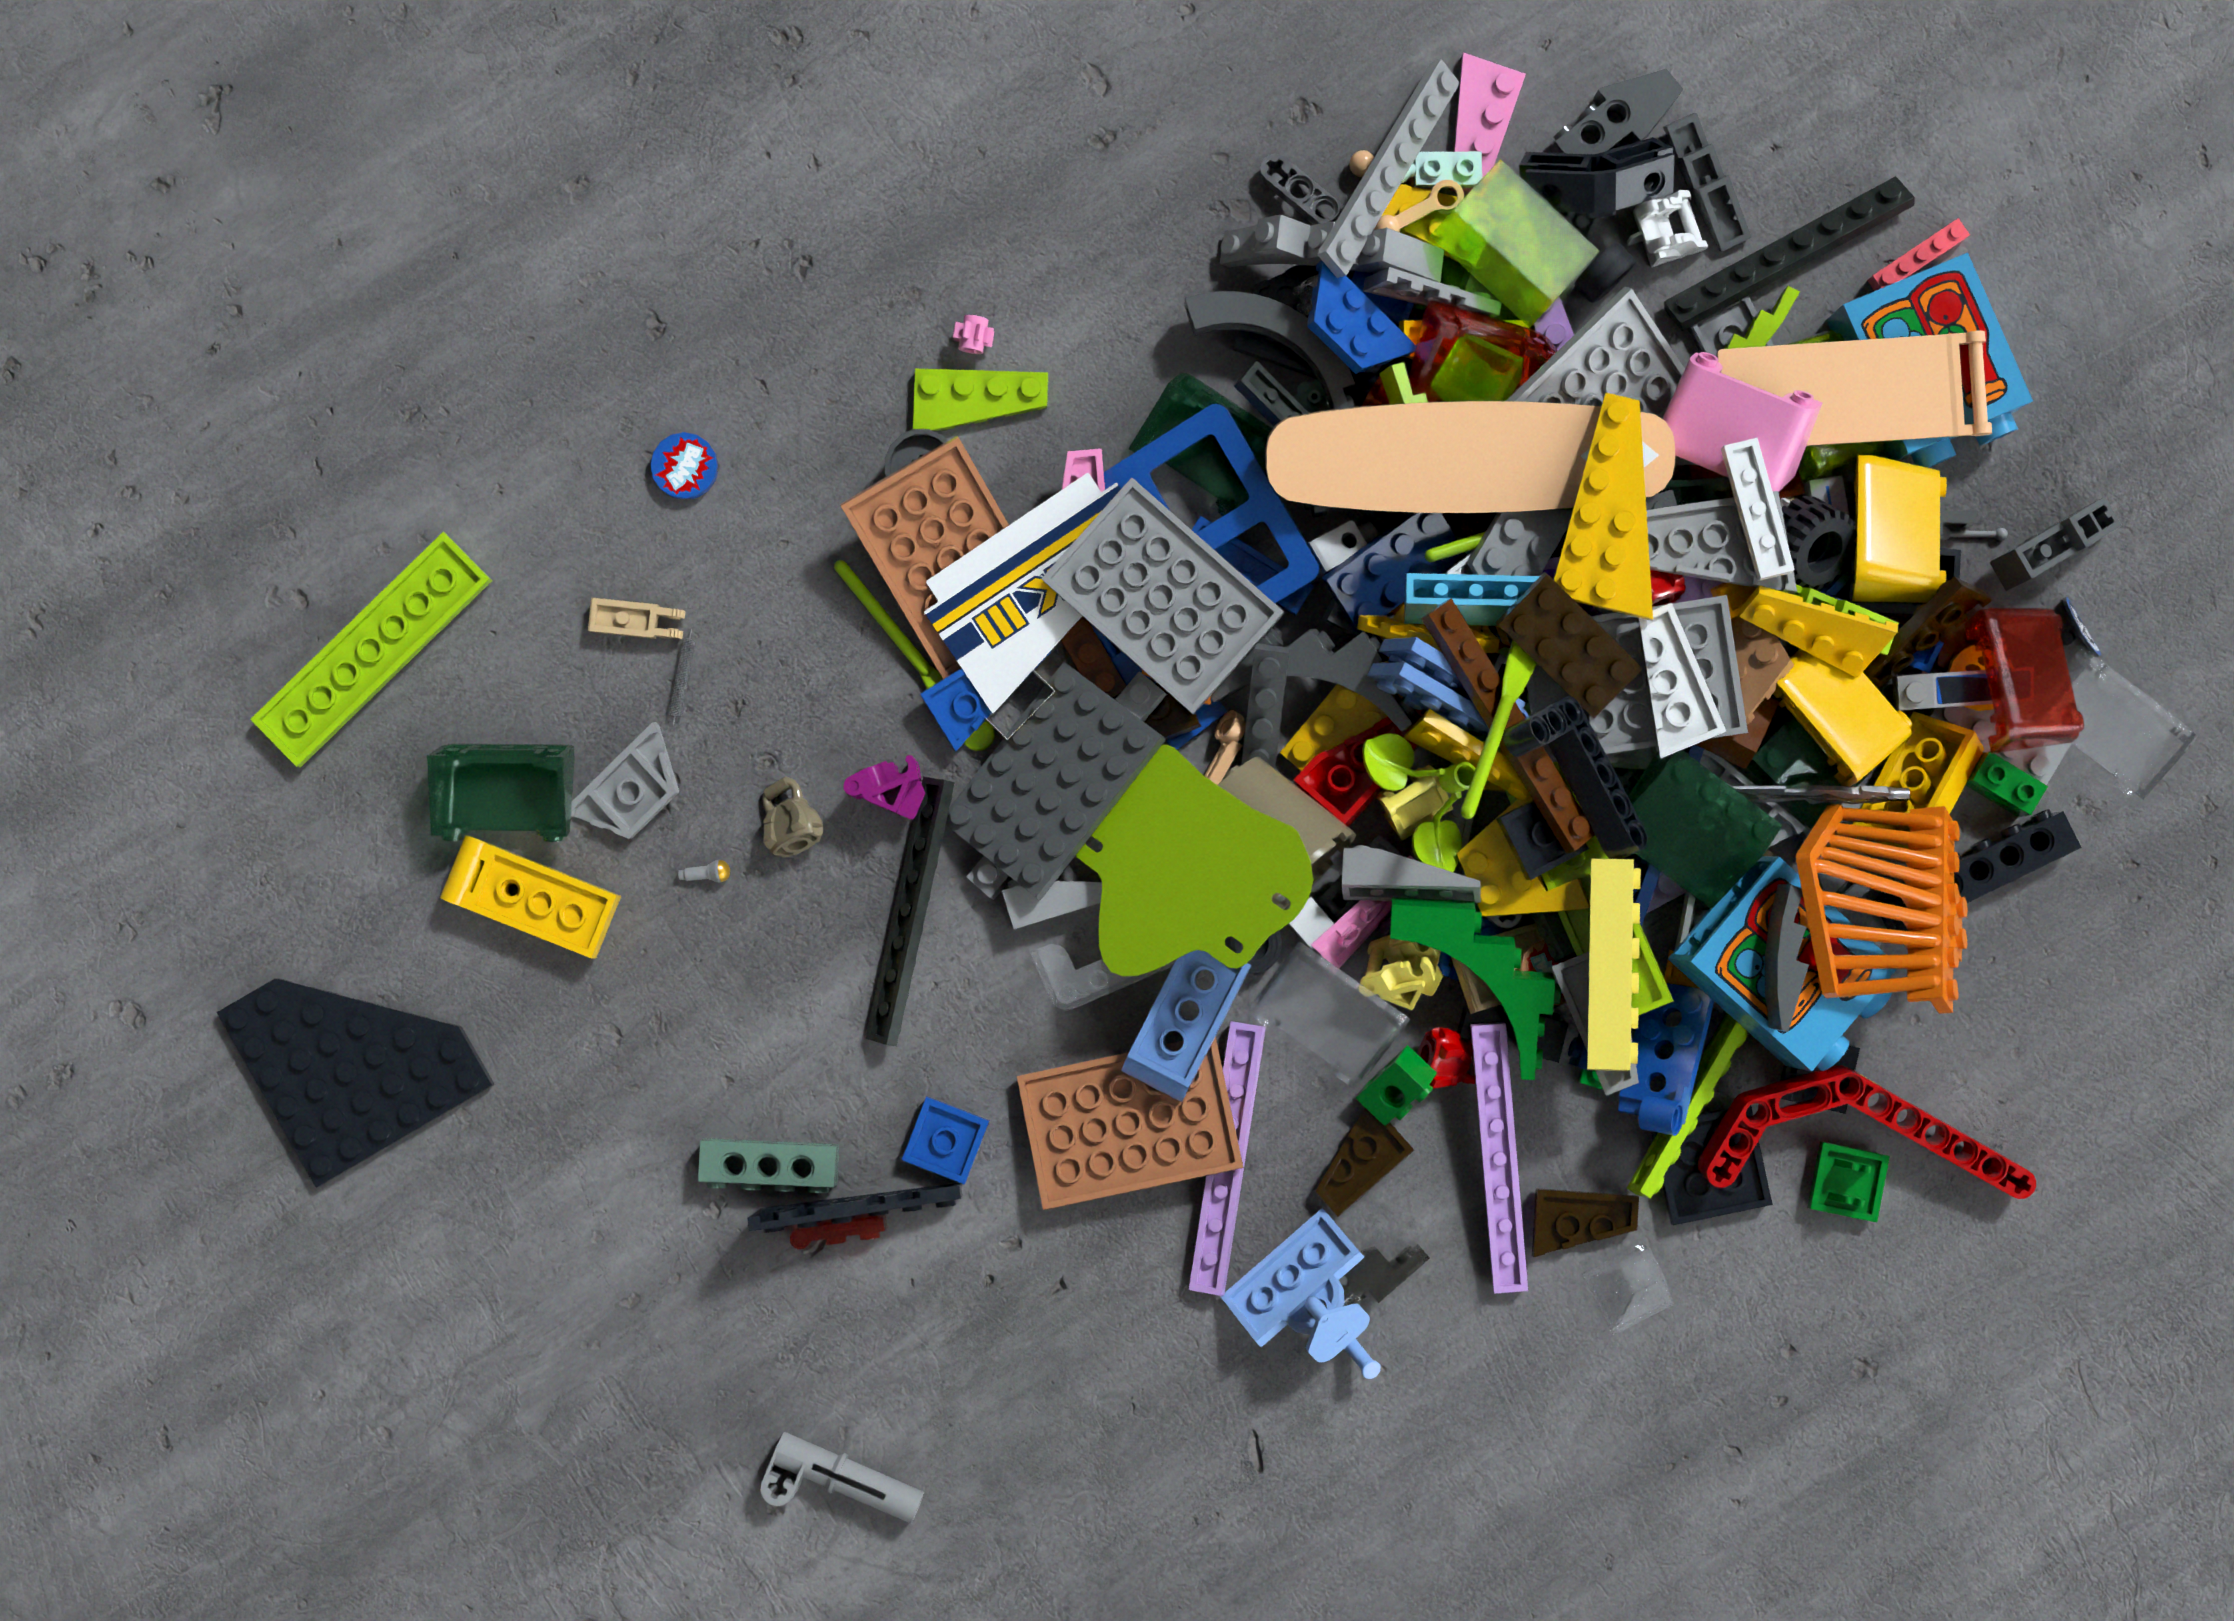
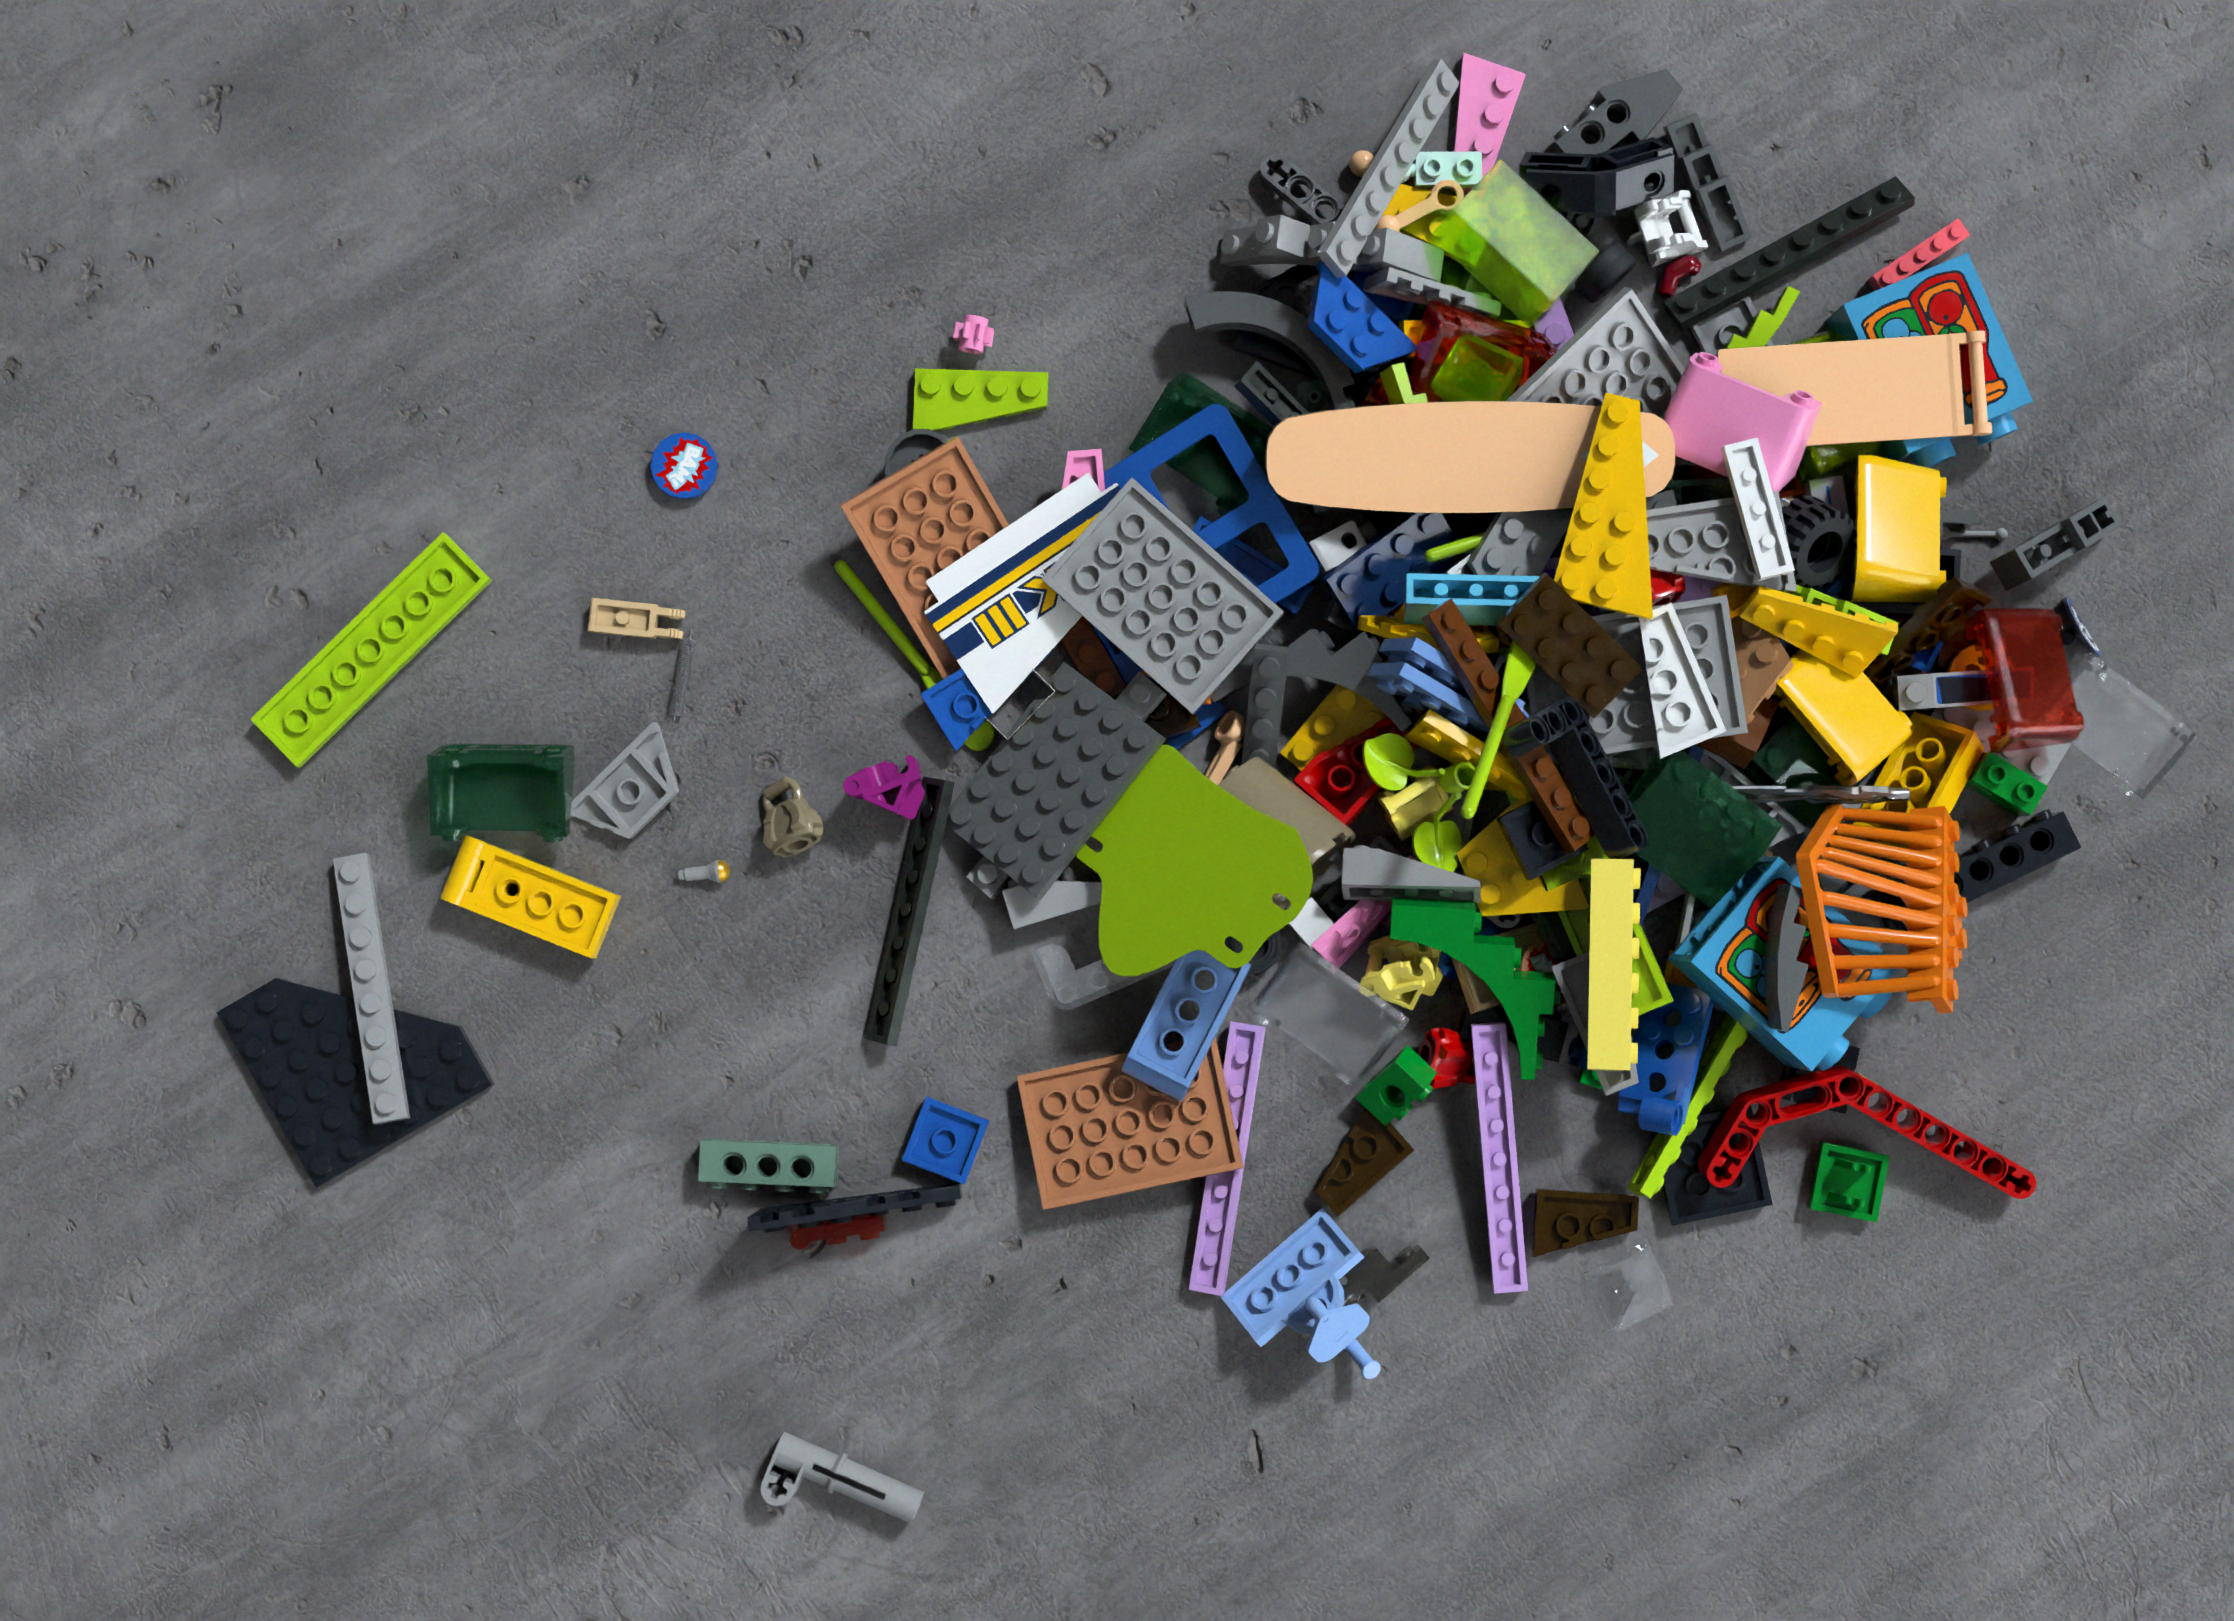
none -> light grey plate [333,853,410,1125]
none -> dark red arm [1658,254,1701,298]

